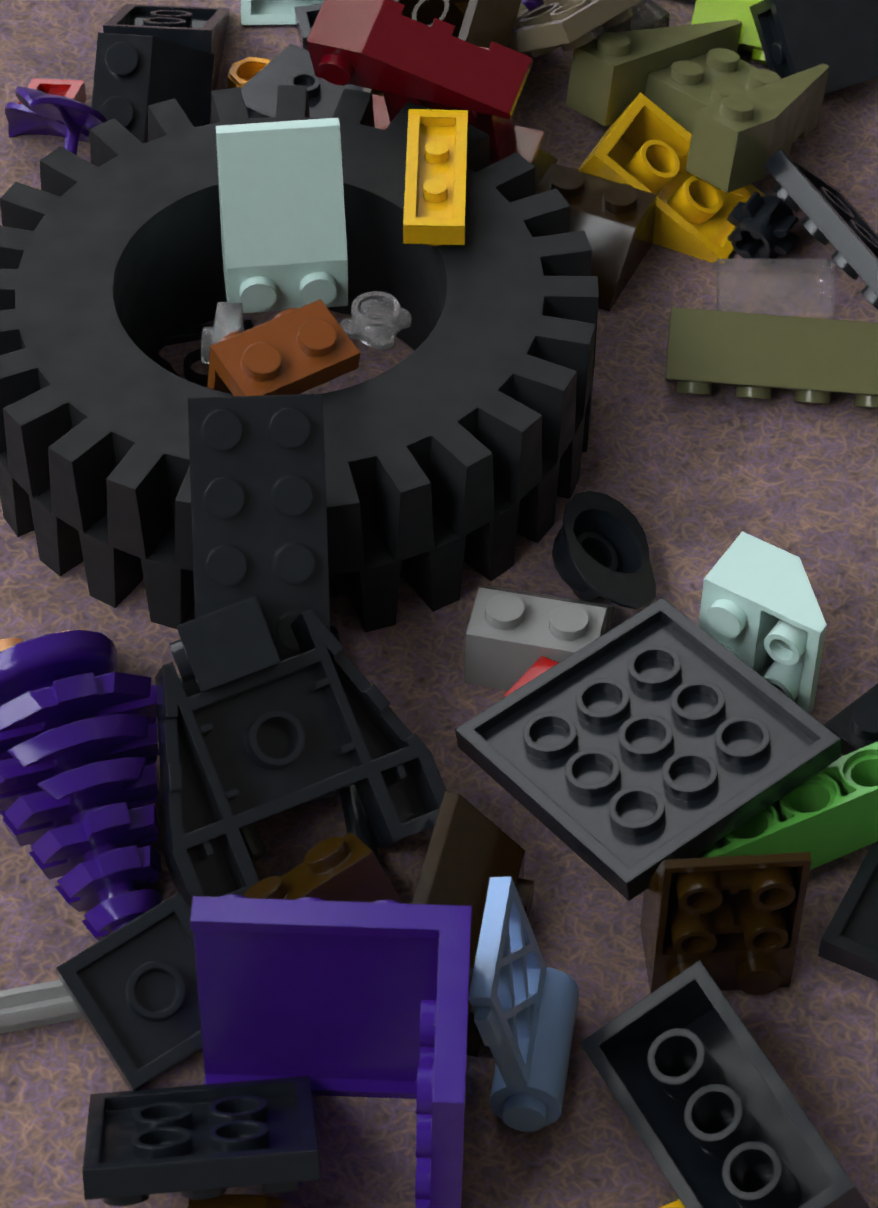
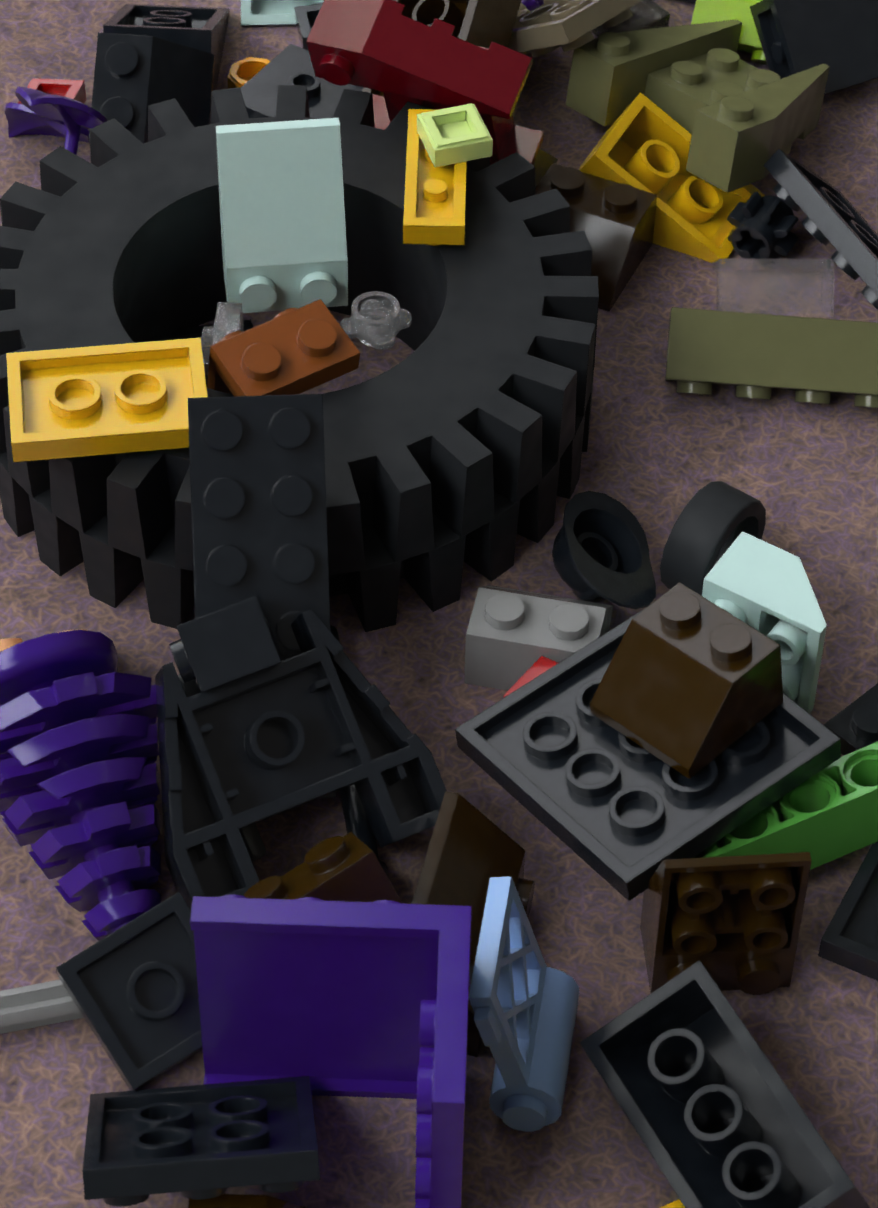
none -> yellow plate [6,337,208,462]
none -> yellowish green tile [417,103,493,167]
none -> dark brown slope [590,582,783,779]
none -> black tyre [660,481,766,596]

